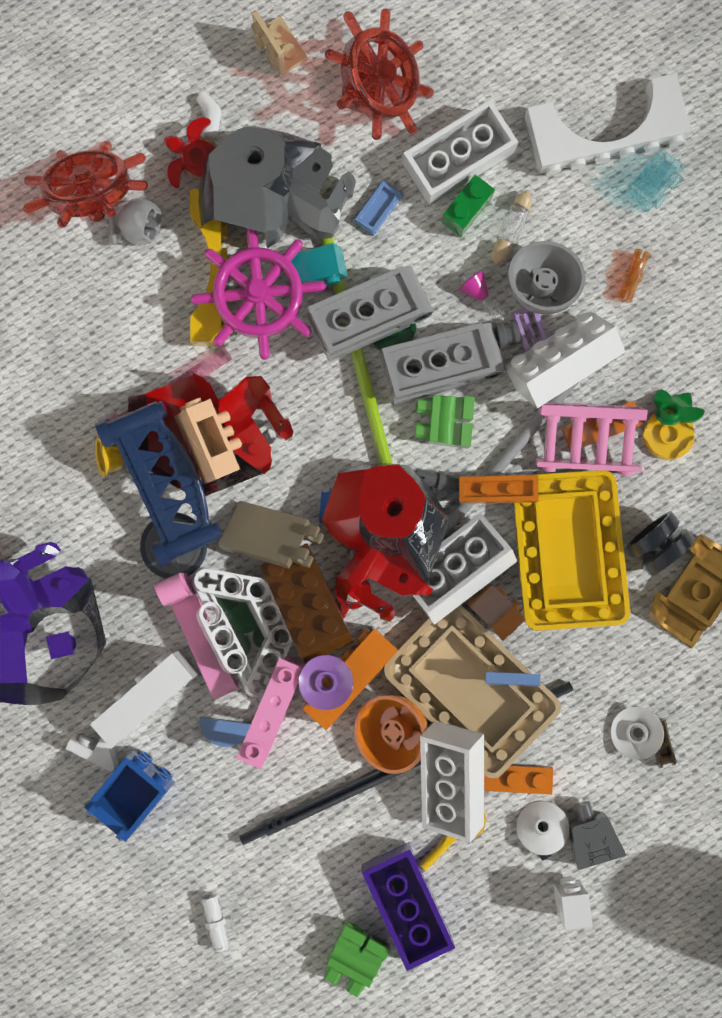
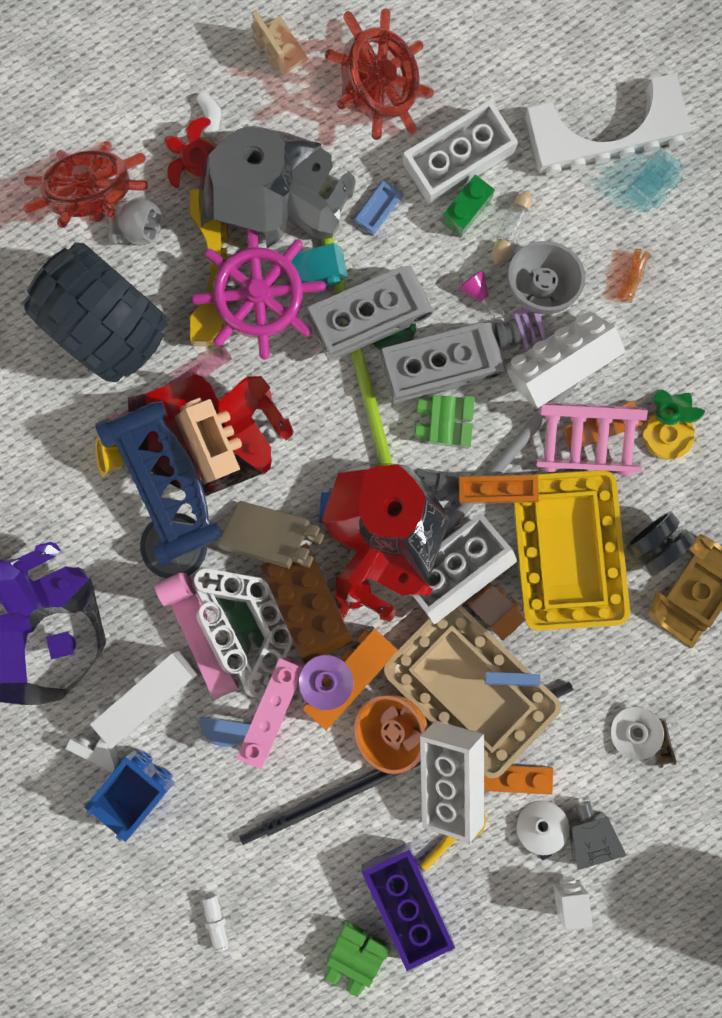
none -> black wheel [23,242,168,382]

